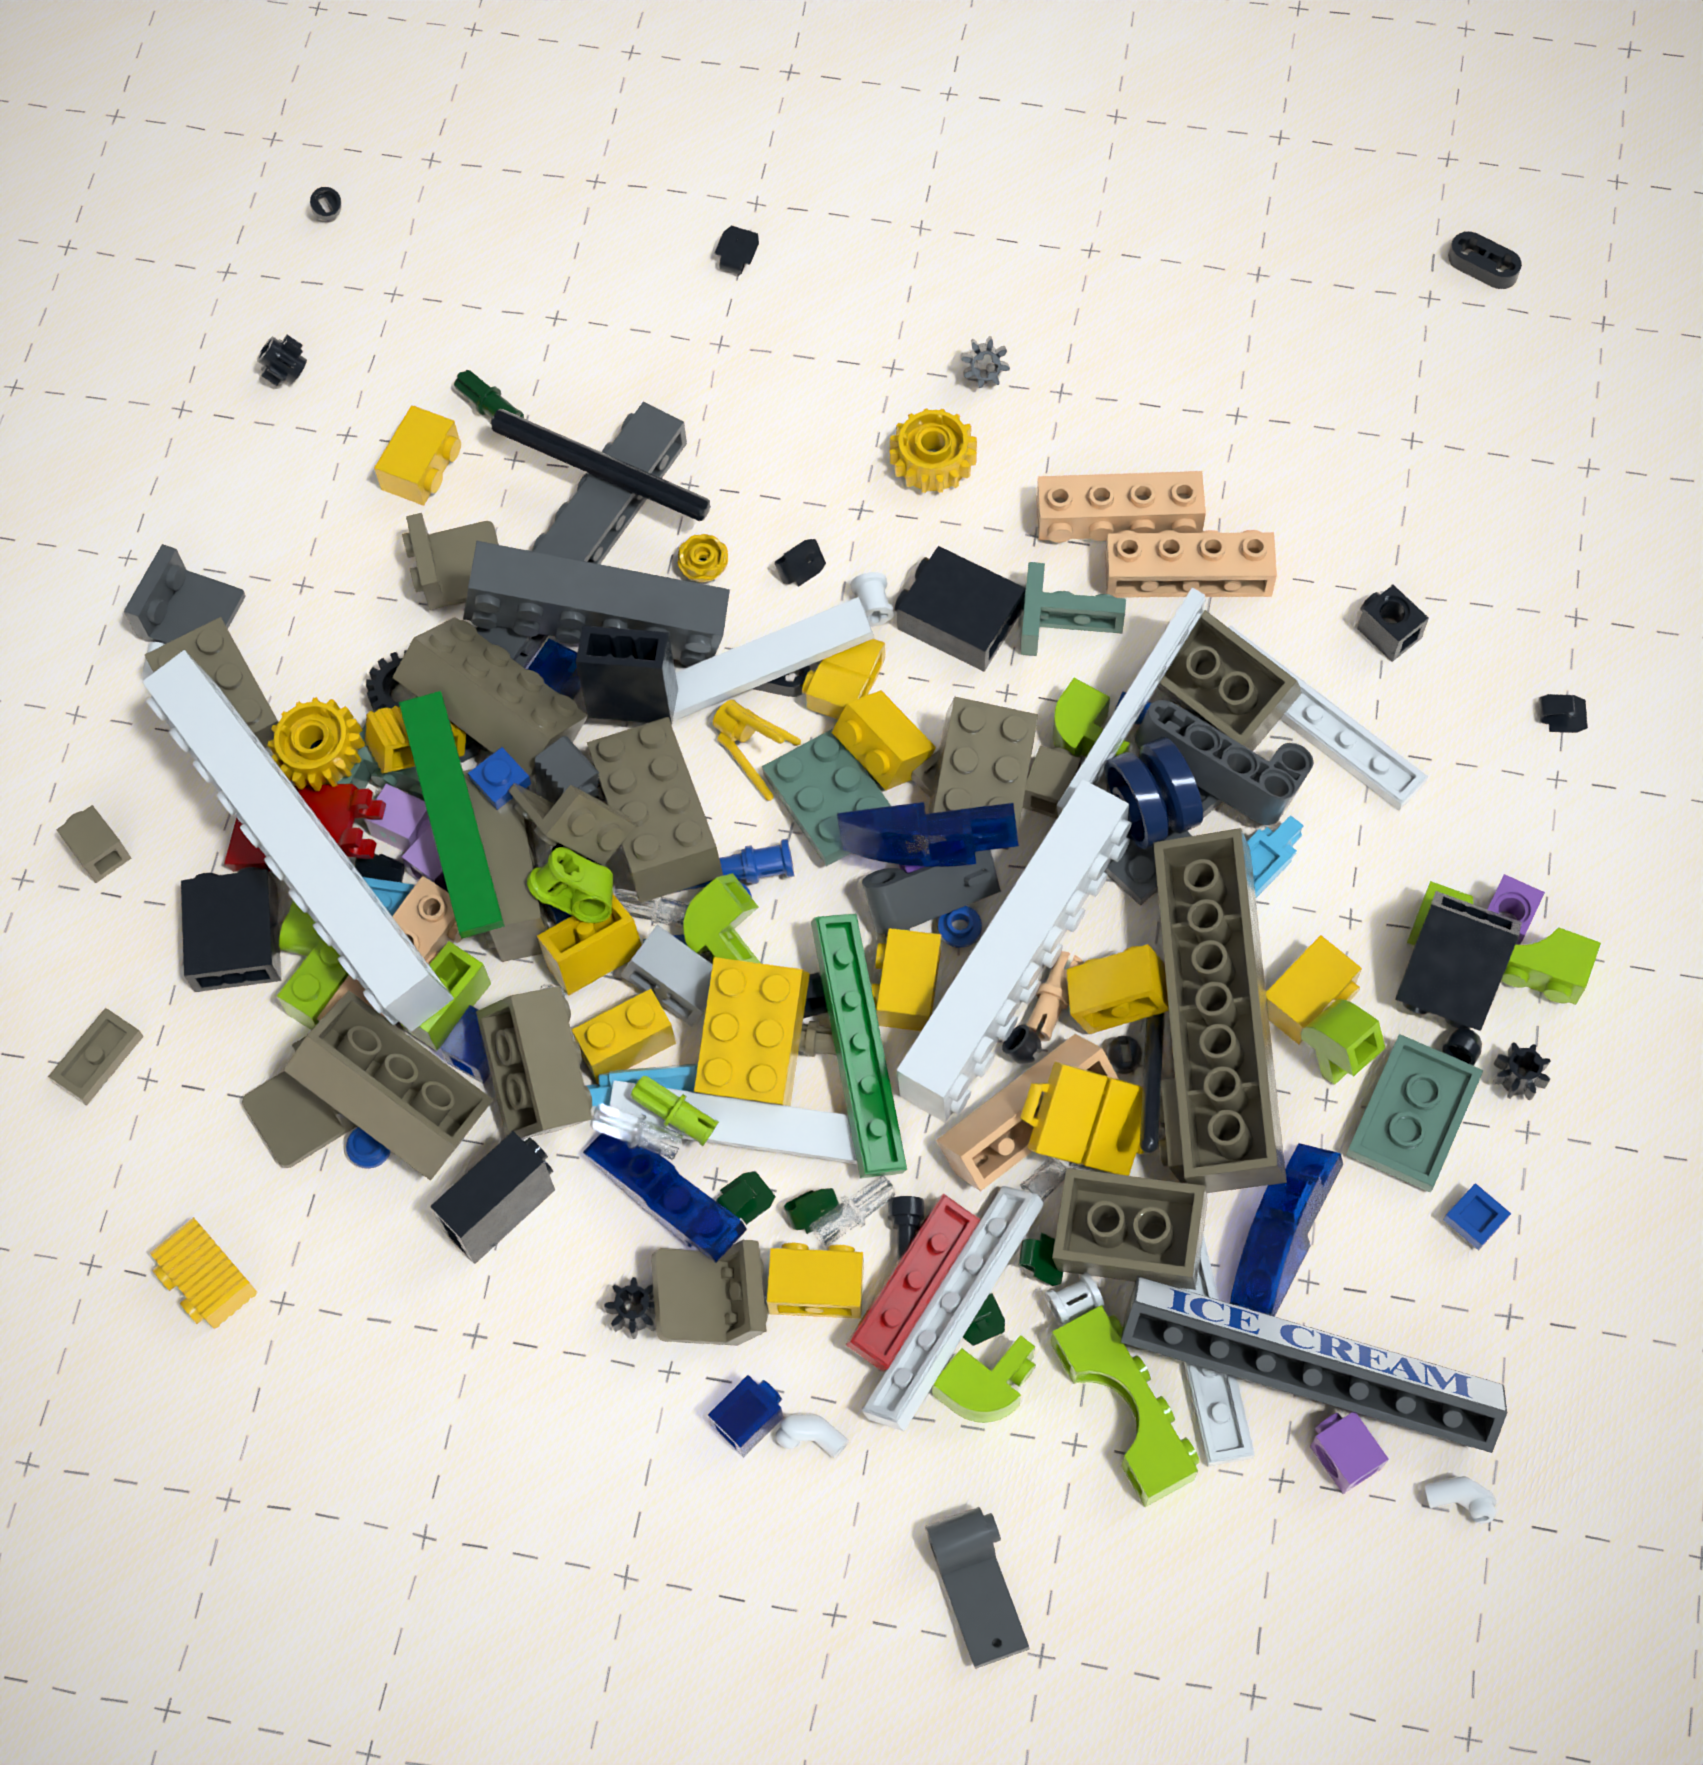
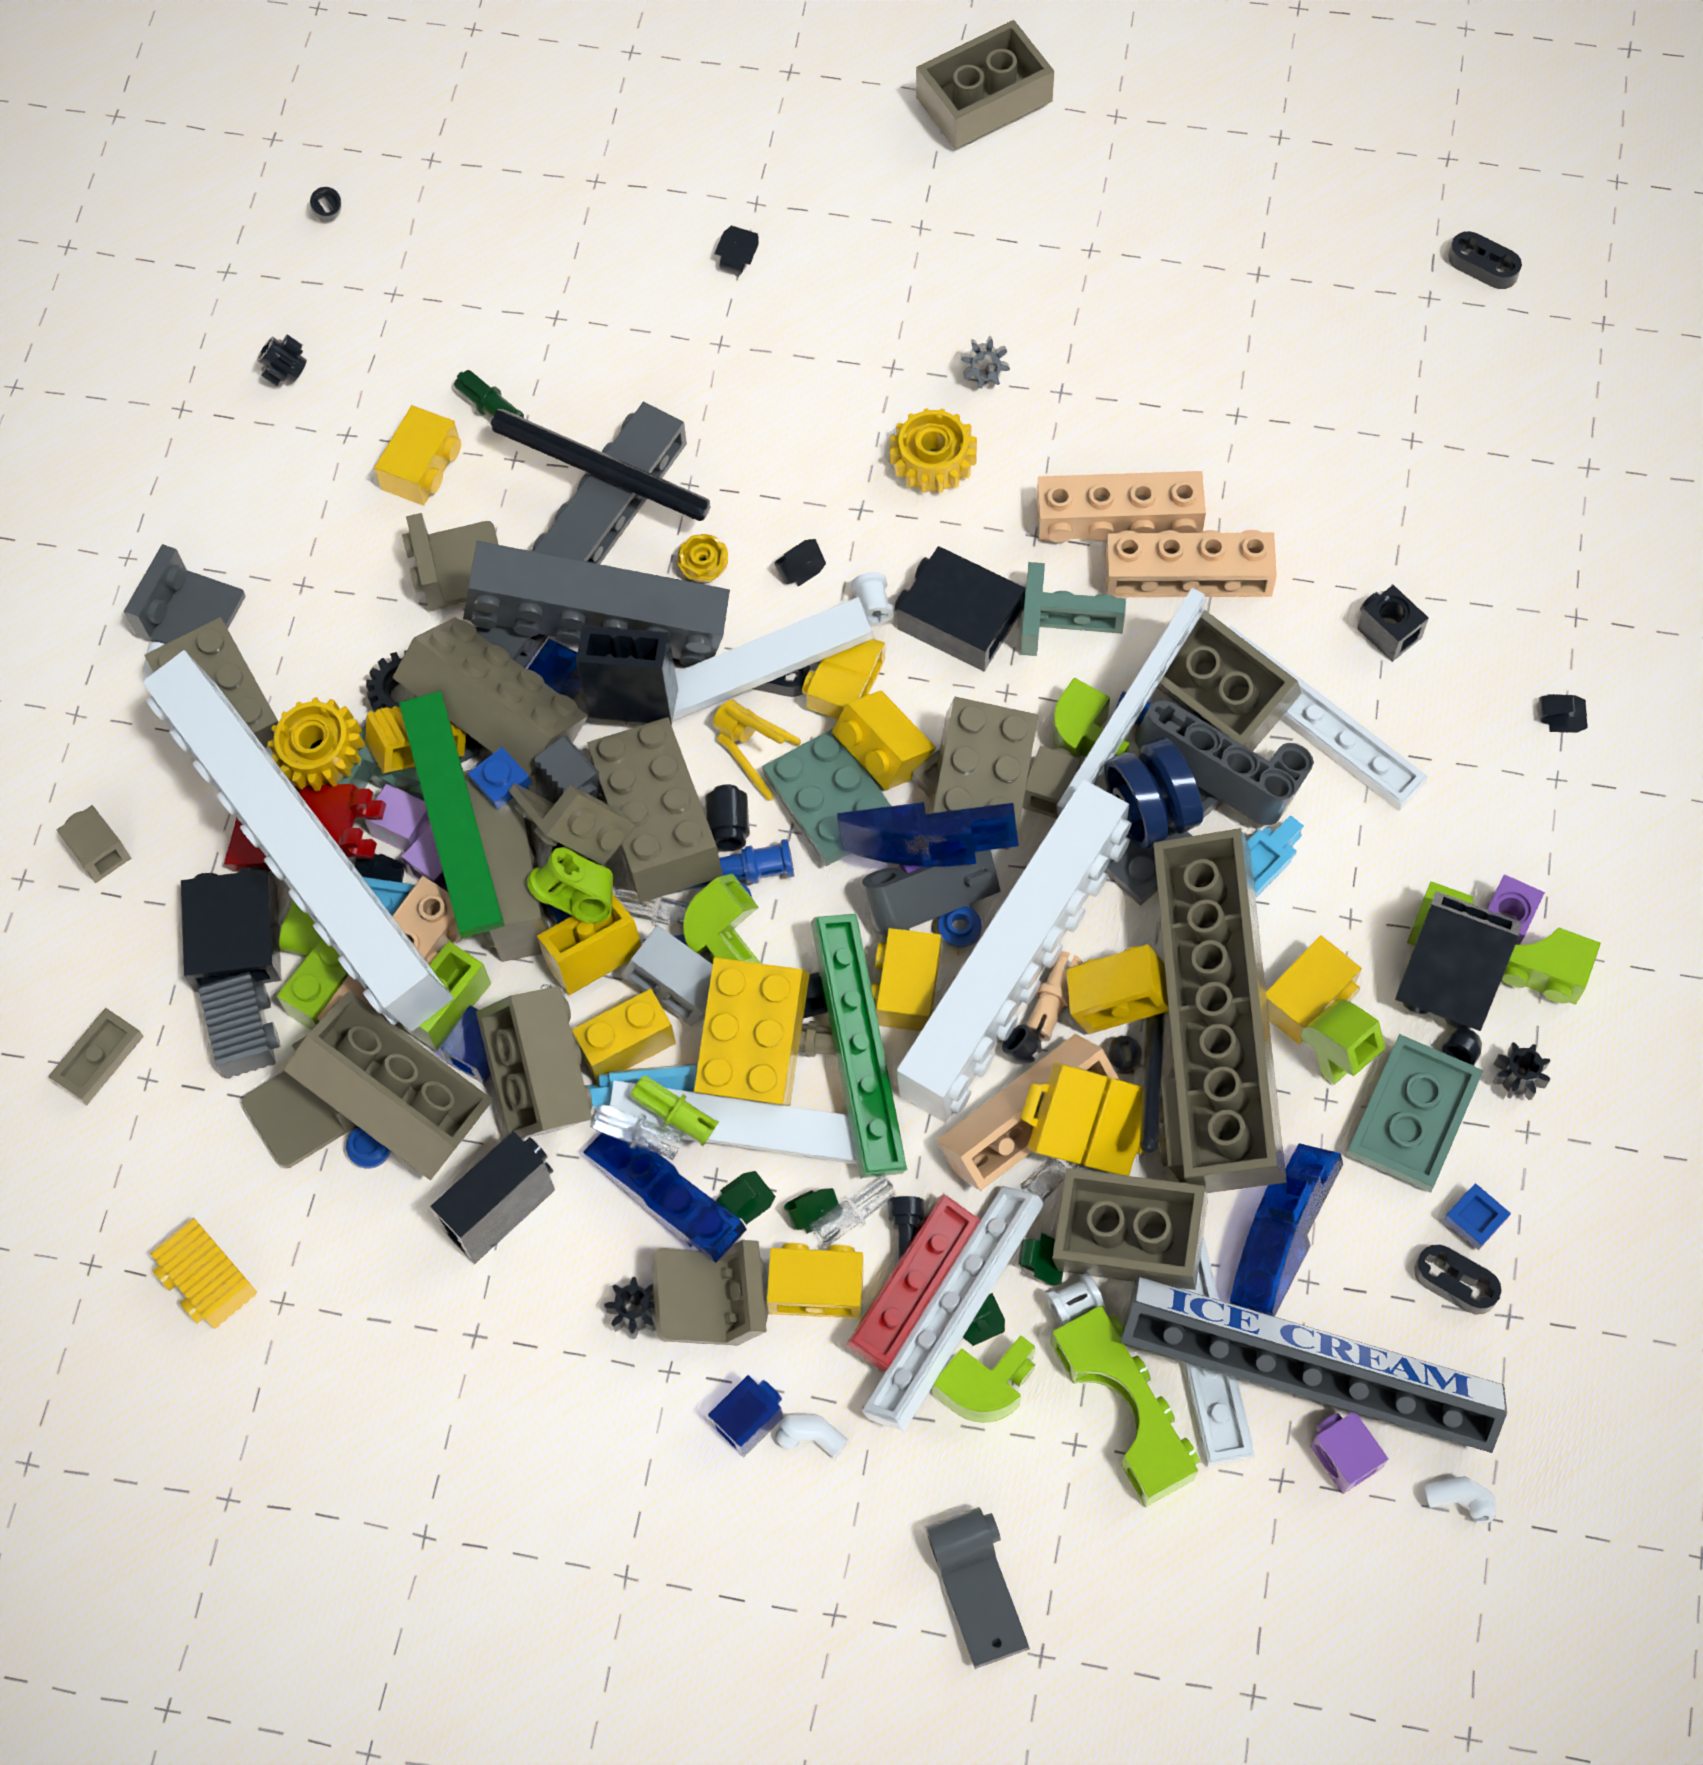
none -> dark grey brick [198,972,281,1078]
none -> black brick [705,784,750,851]
none -> dark tan brick [916,20,1054,149]
none -> black beam [1414,1244,1502,1315]

